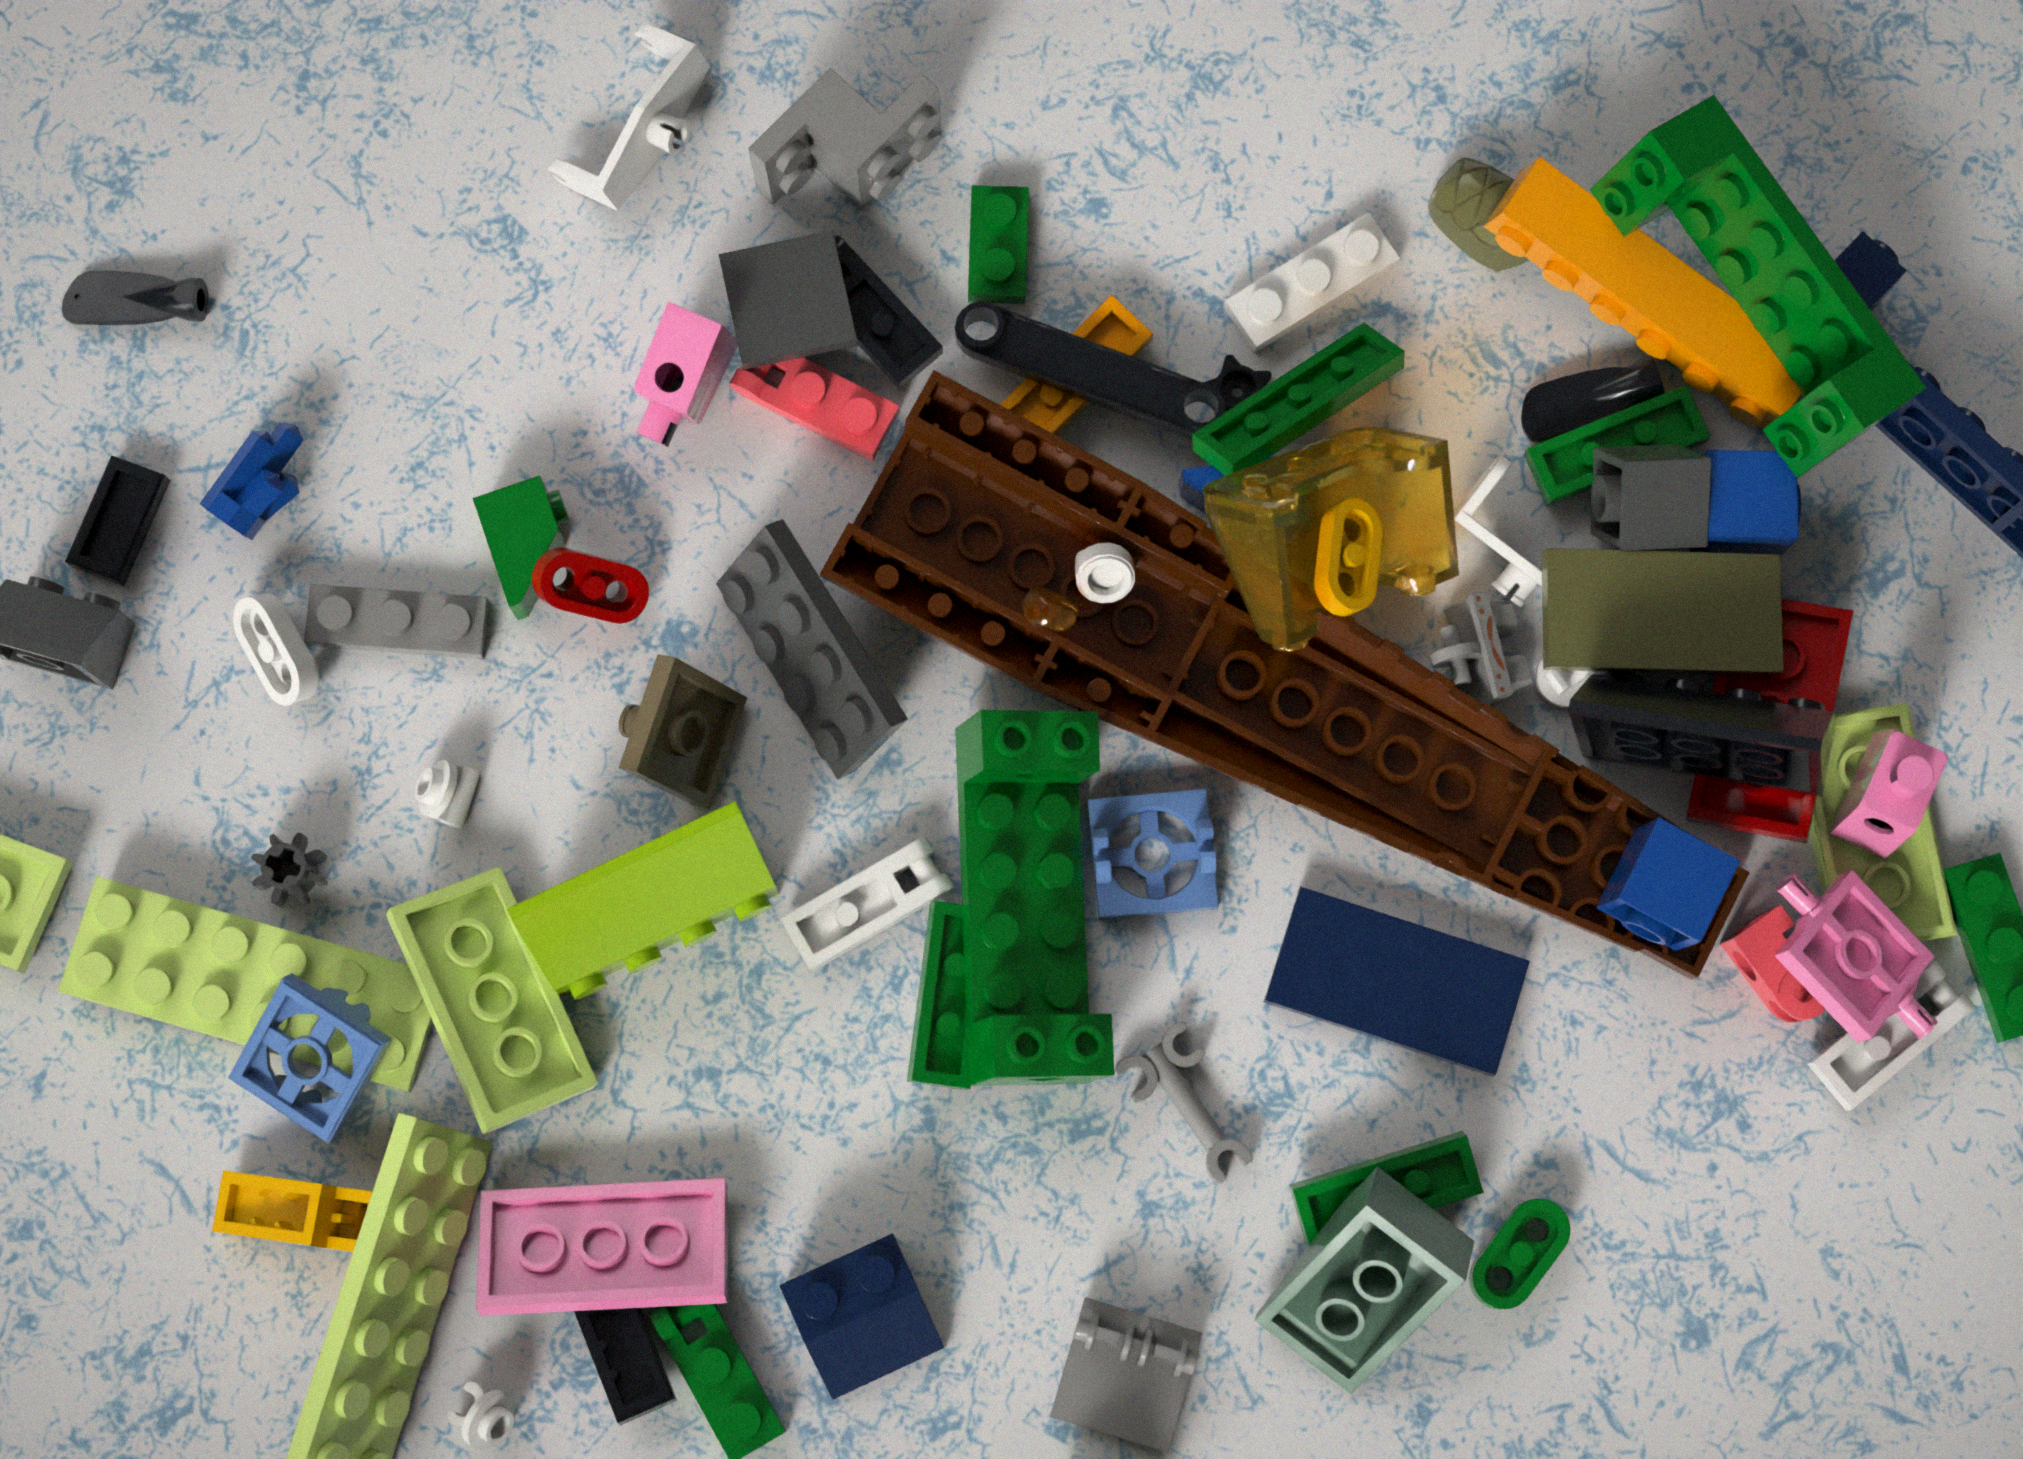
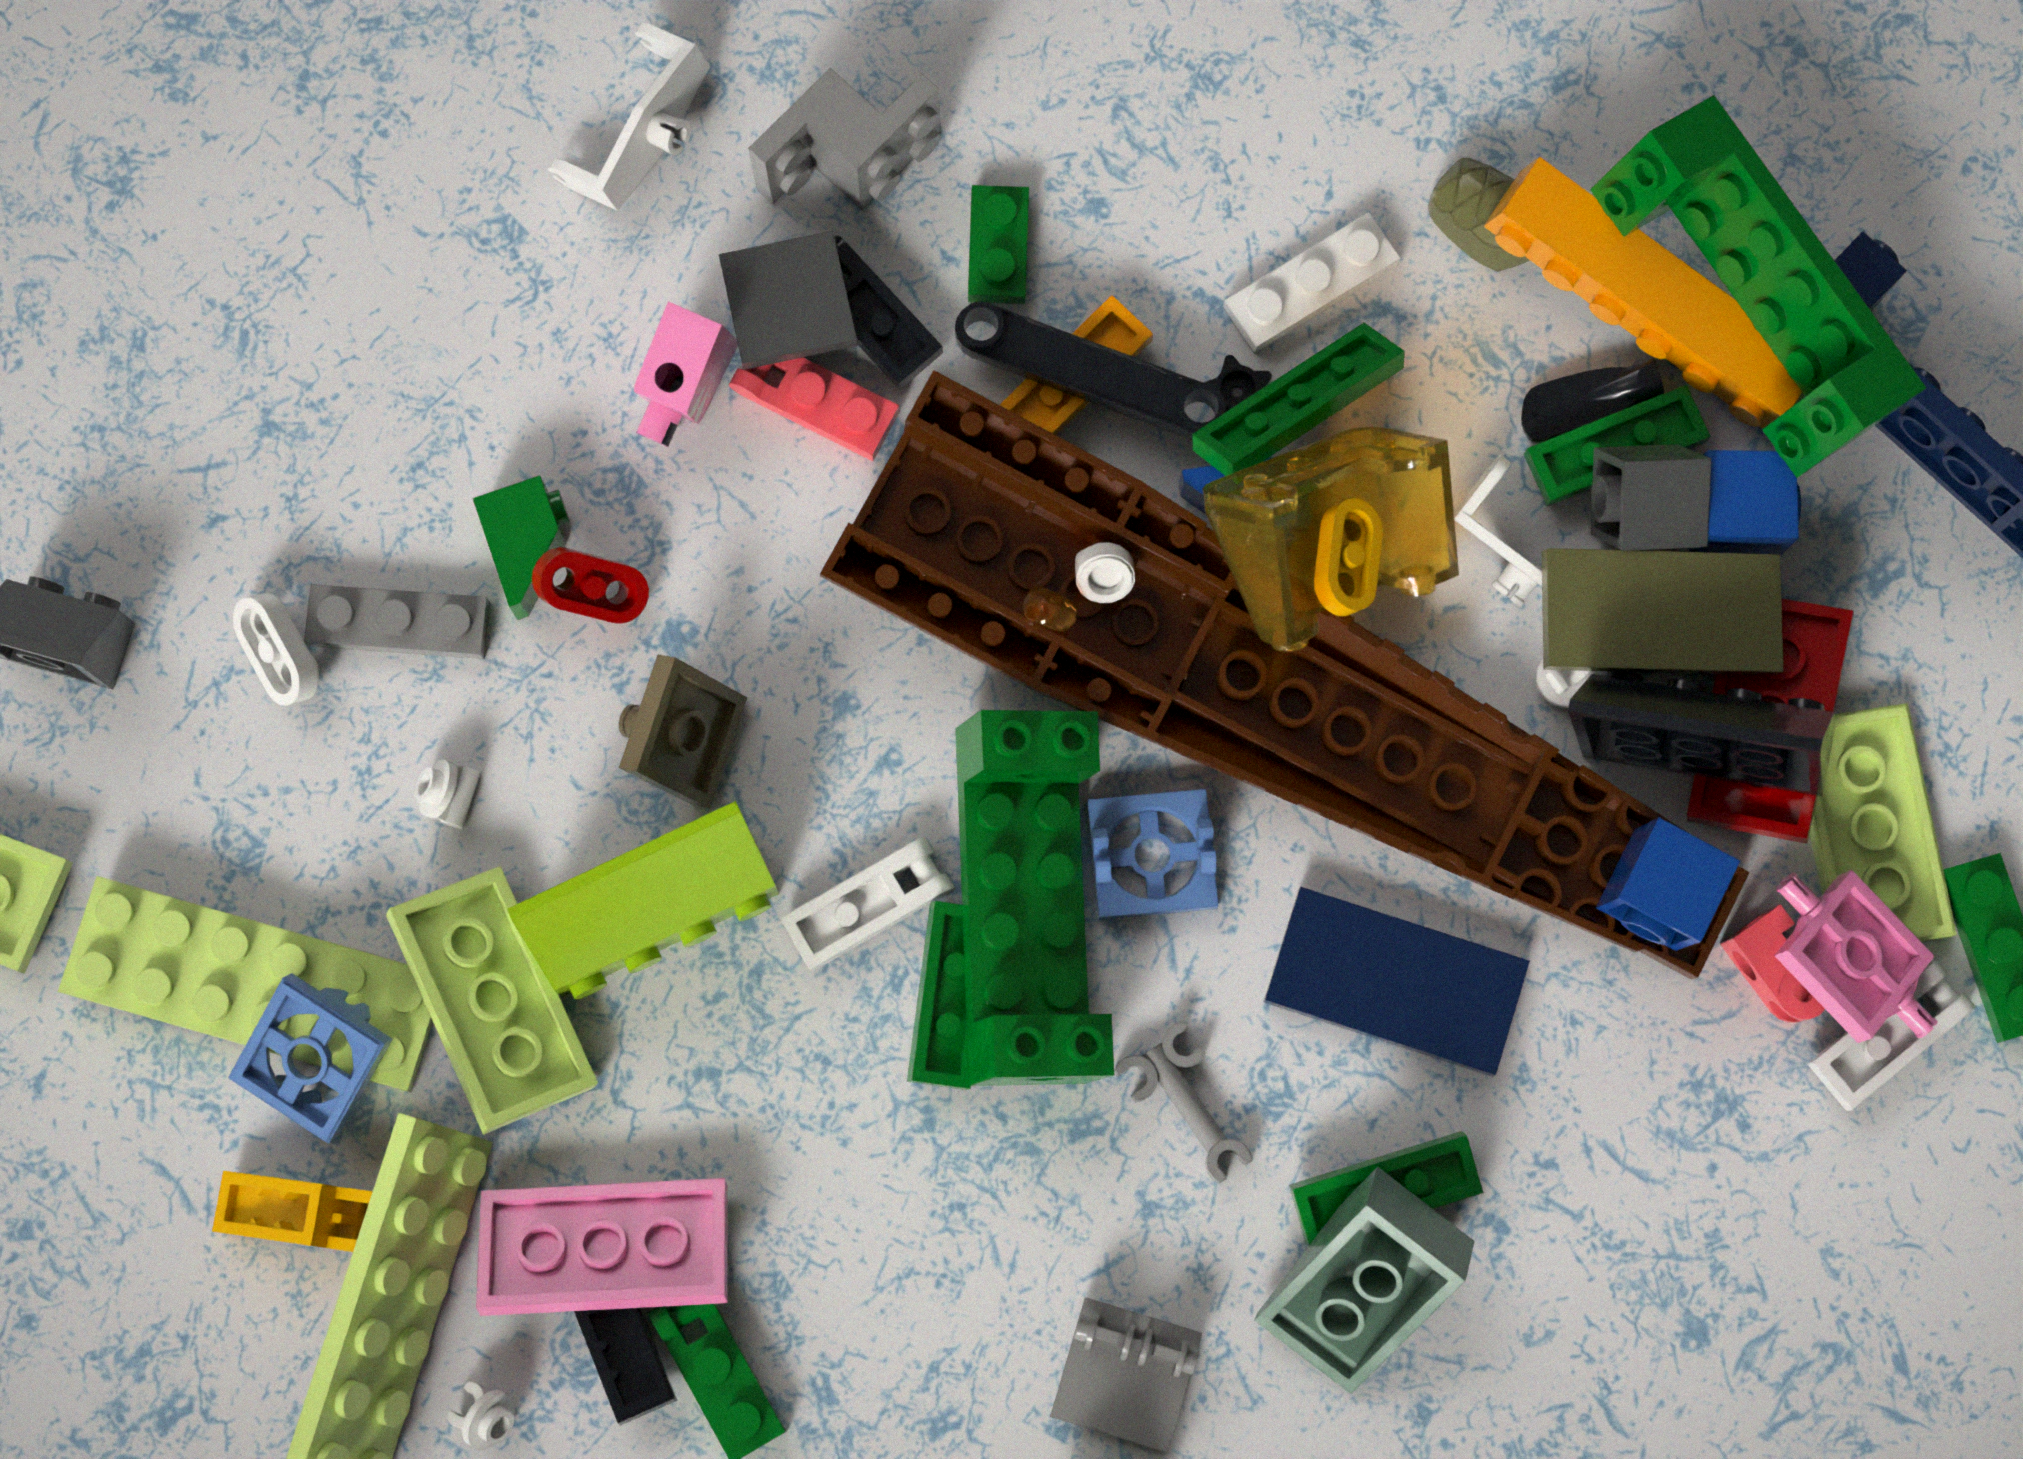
black piece [62,271,209,325] -> none
black tile [65,455,170,586] -> none
blue rock [200,423,304,540] -> none
dark grey gear [251,832,328,908] -> none
dark grey plate [716,519,908,780] -> none
dark blue slope [779,1233,945,1400] -> none
light grey hips [1429,591,1533,706] -> none
green plate [1469,1198,1570,1310] -> none
bright pink torso [1829,729,1948,859] -> none

